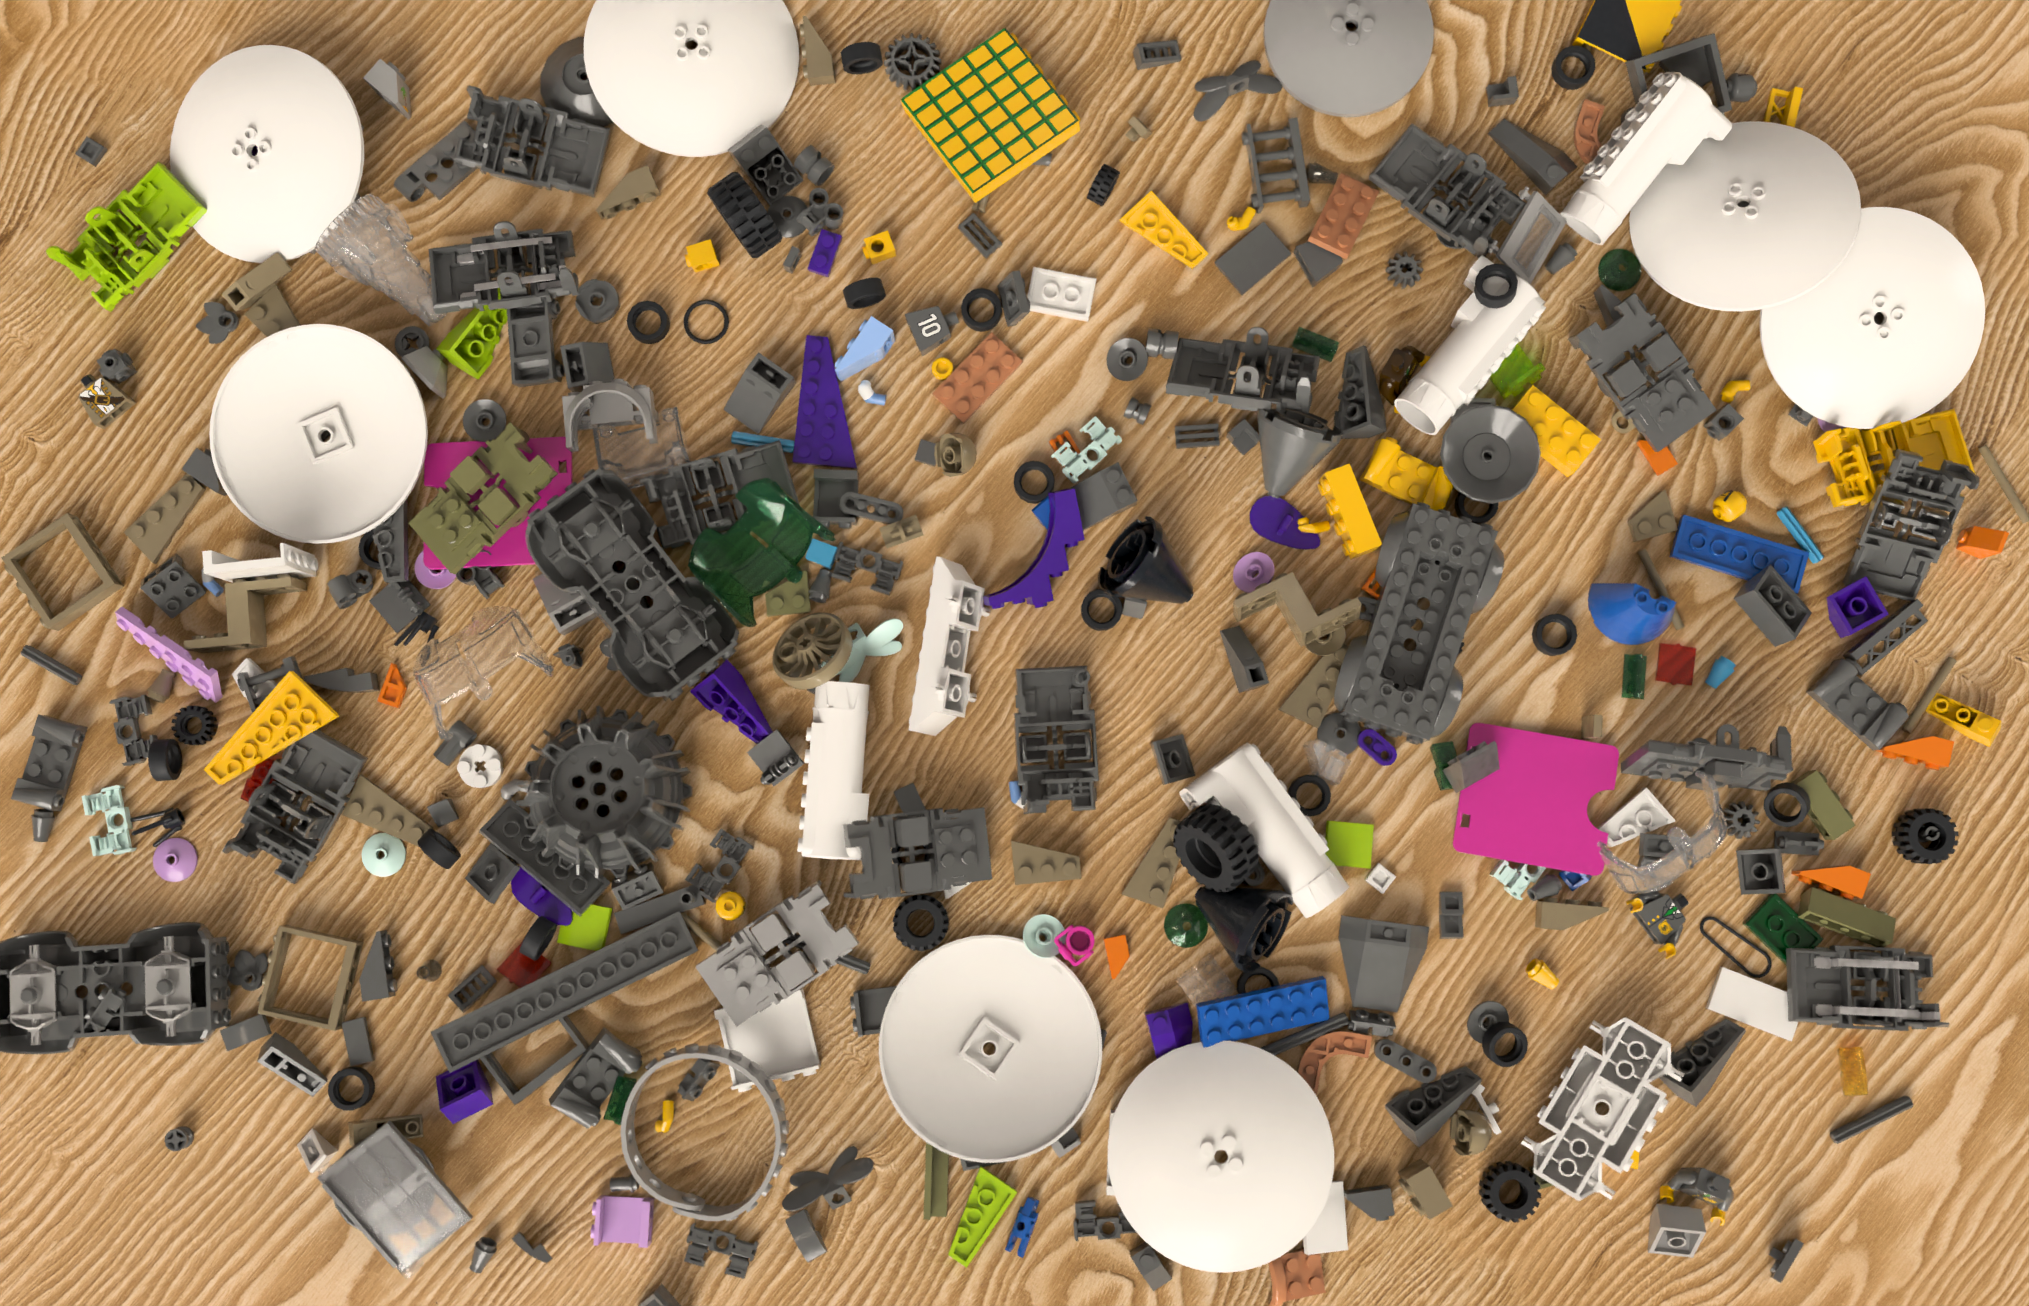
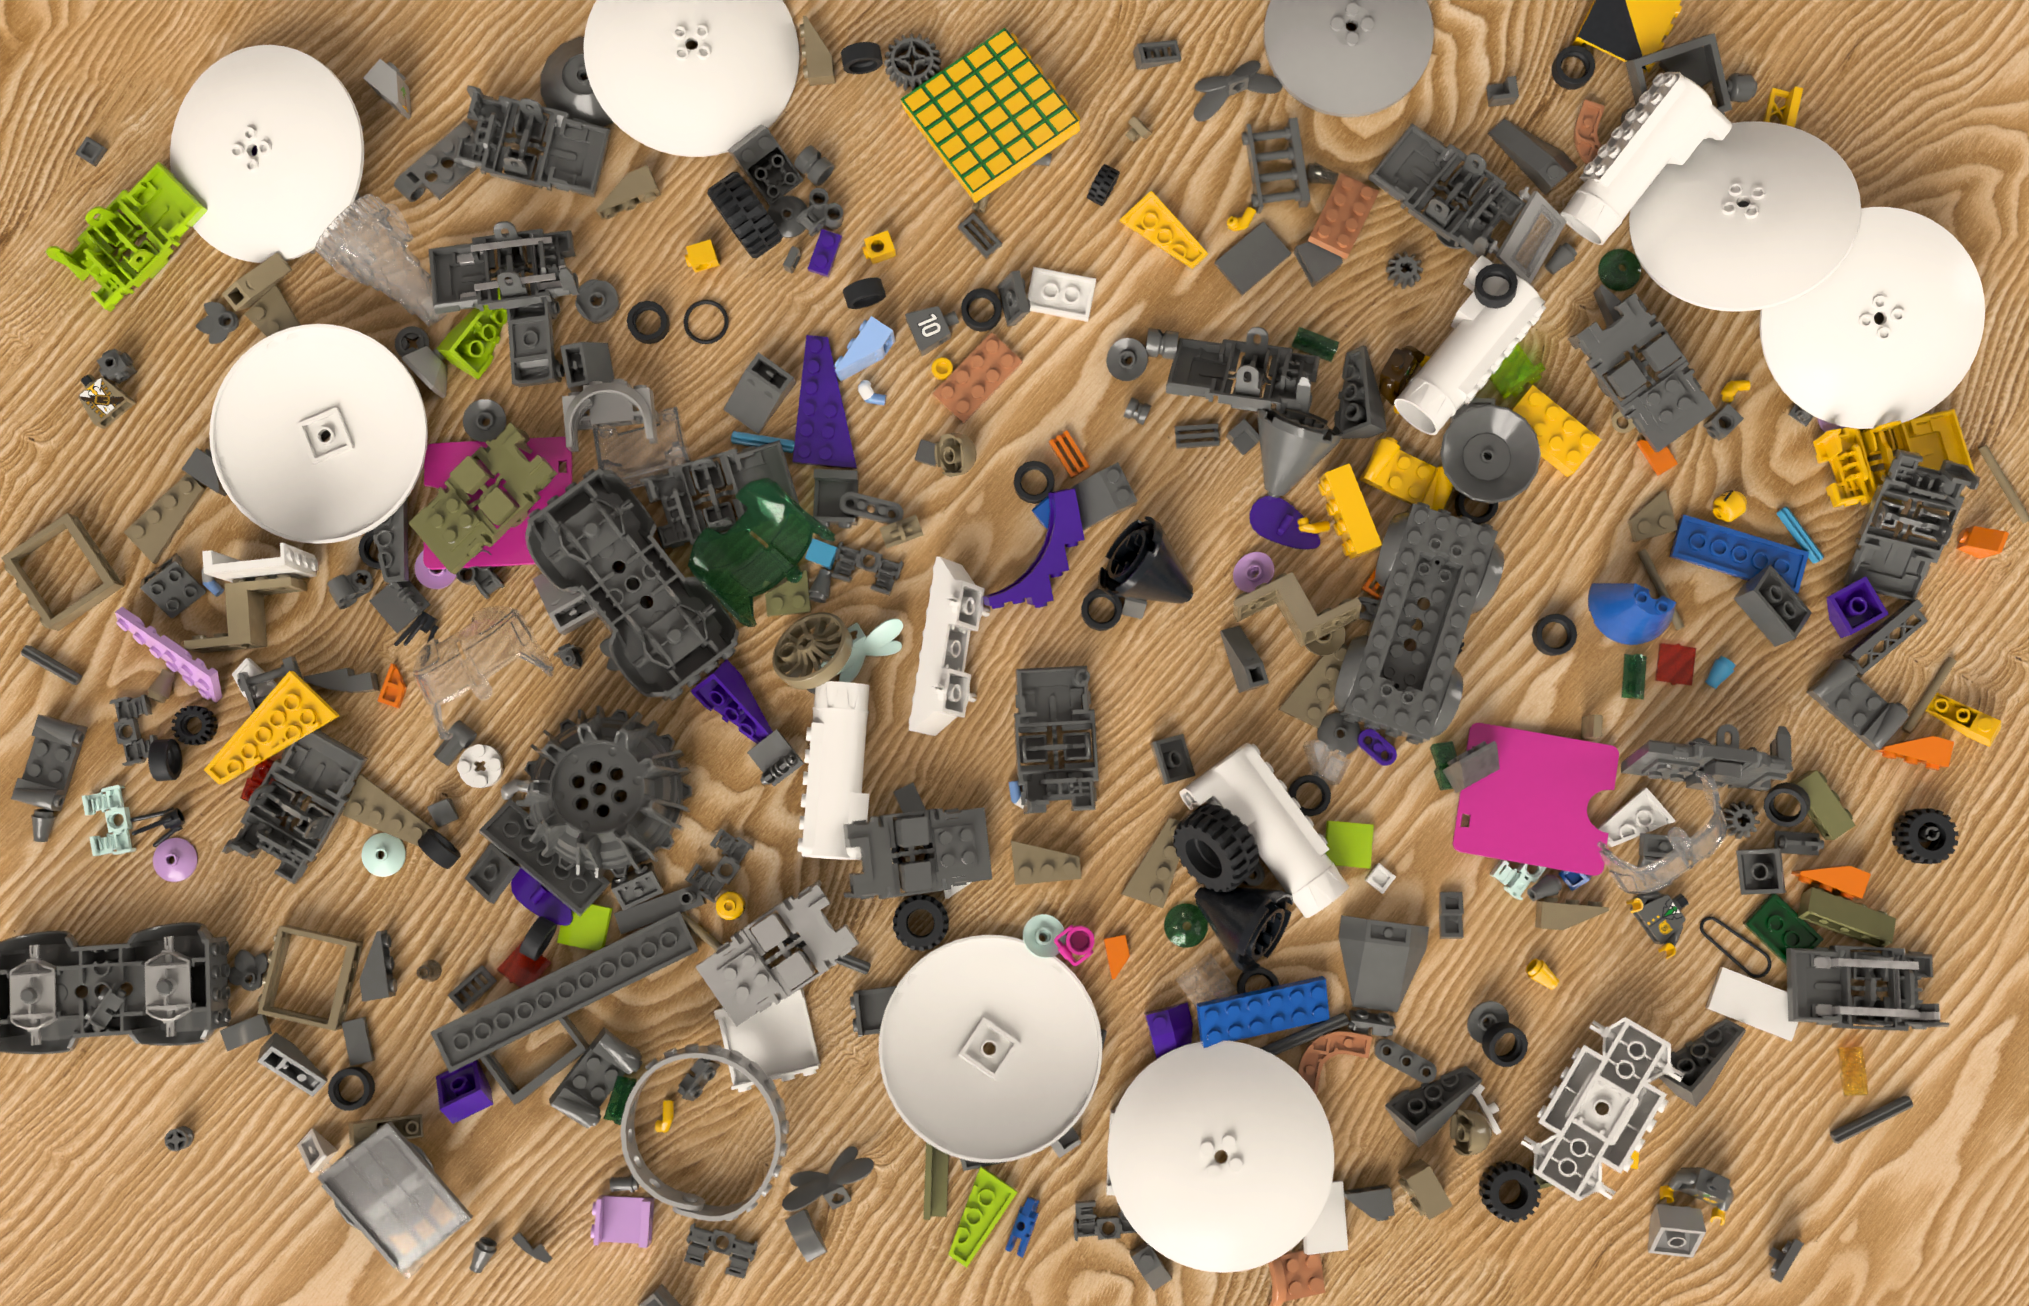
light aqua piece [1051,416,1122,483] -> none

